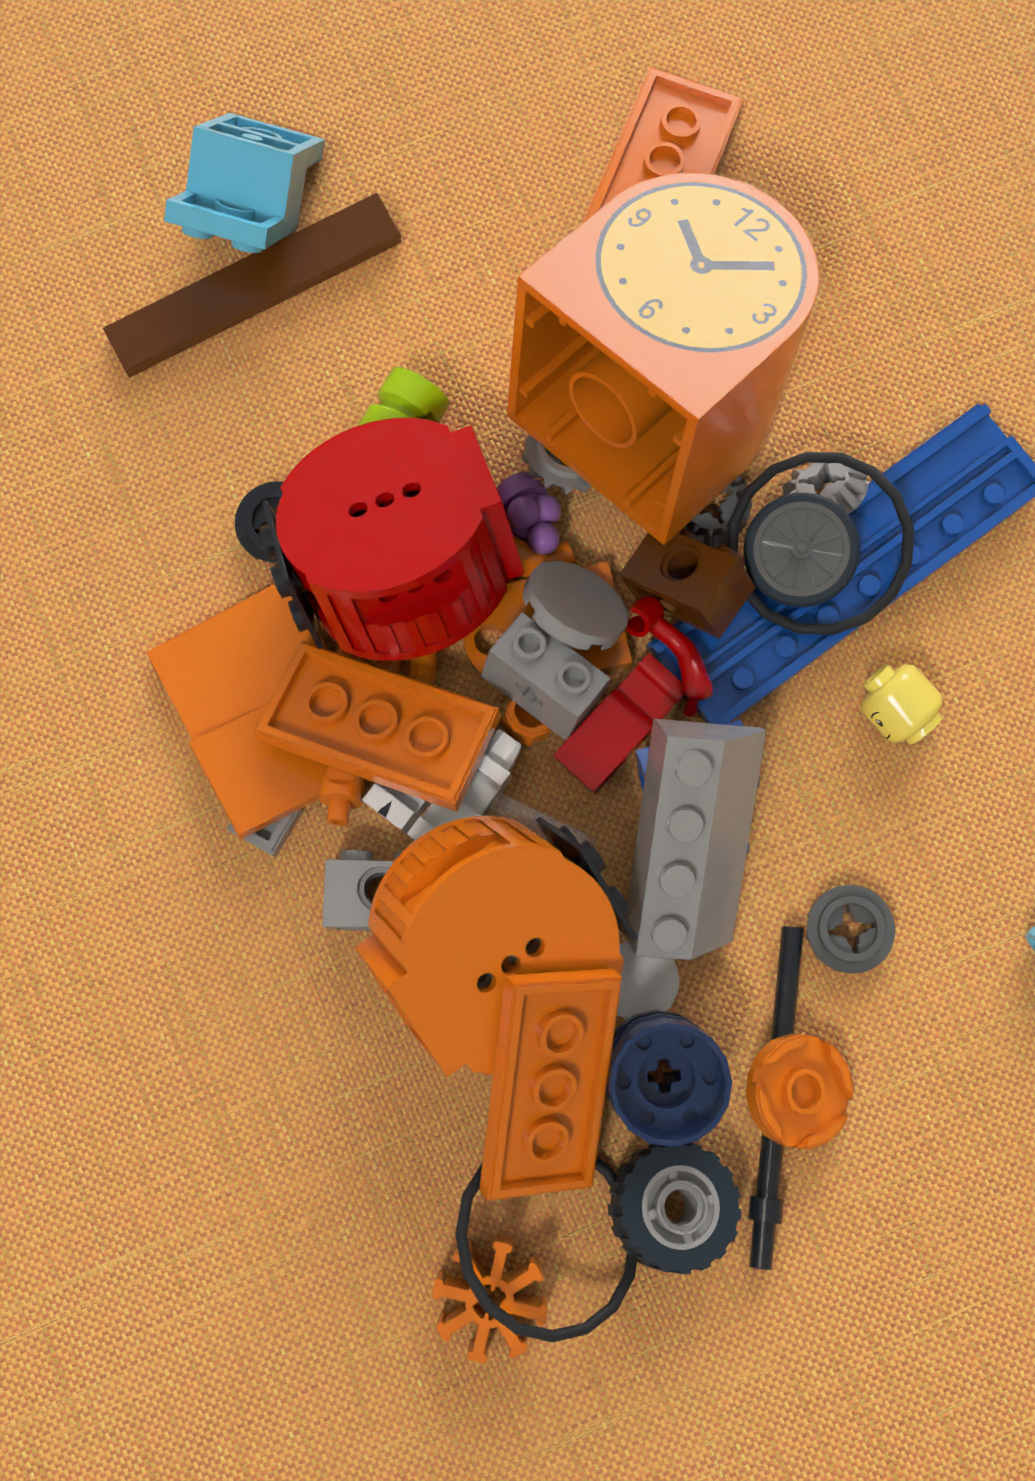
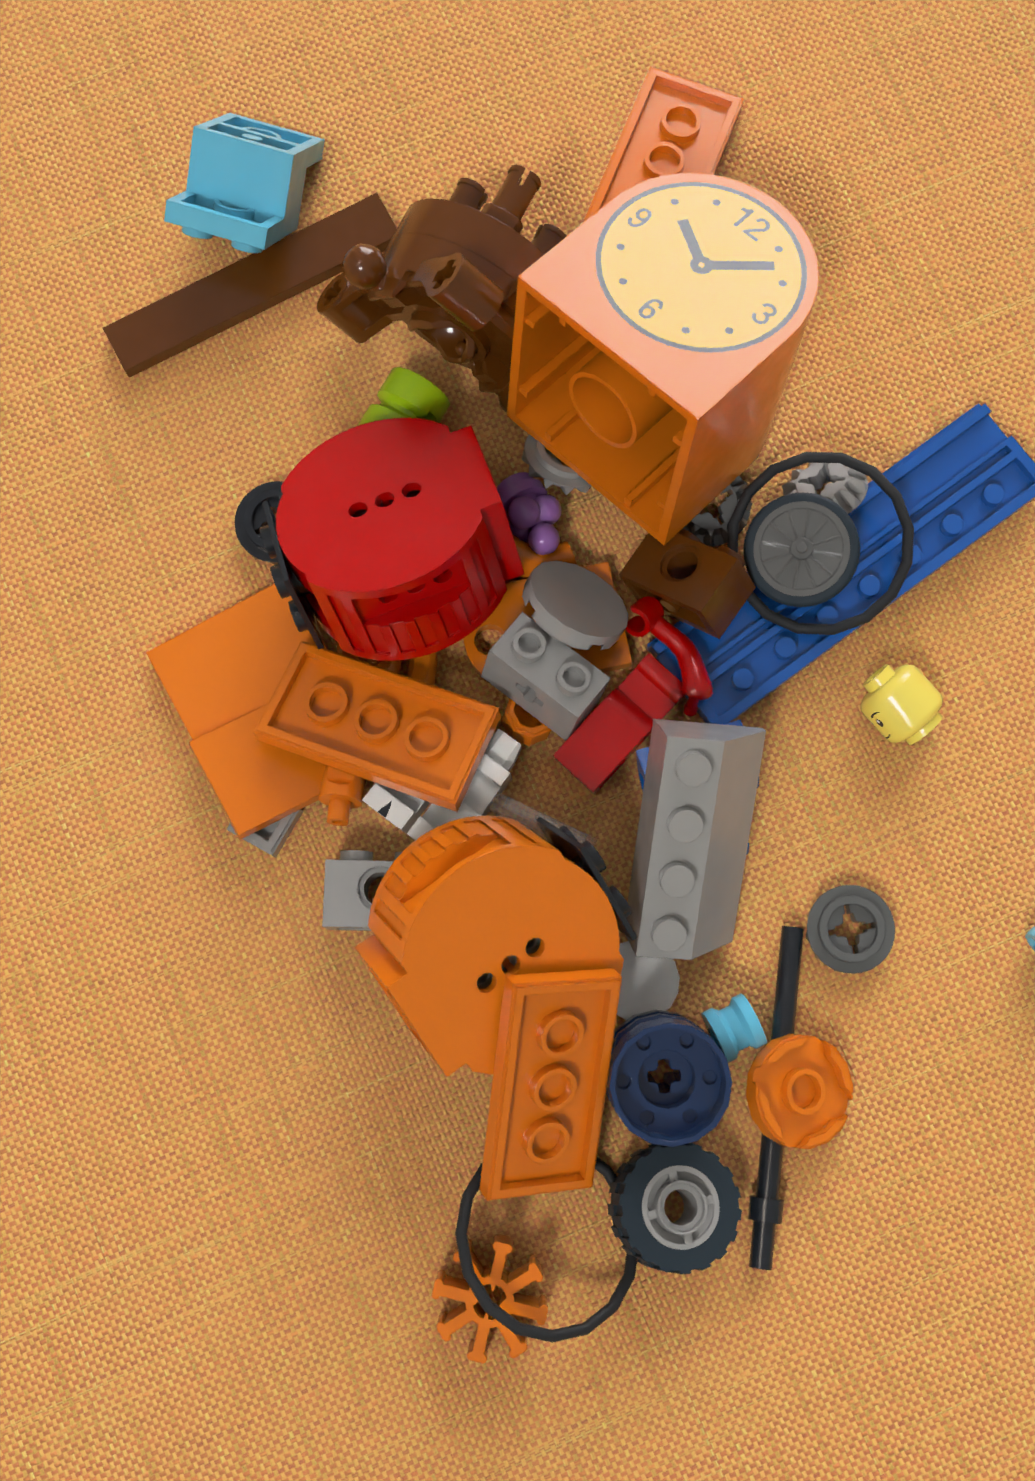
none -> reddish brown piece [317,164,567,413]
none -> medium azure wheel [701,993,767,1063]

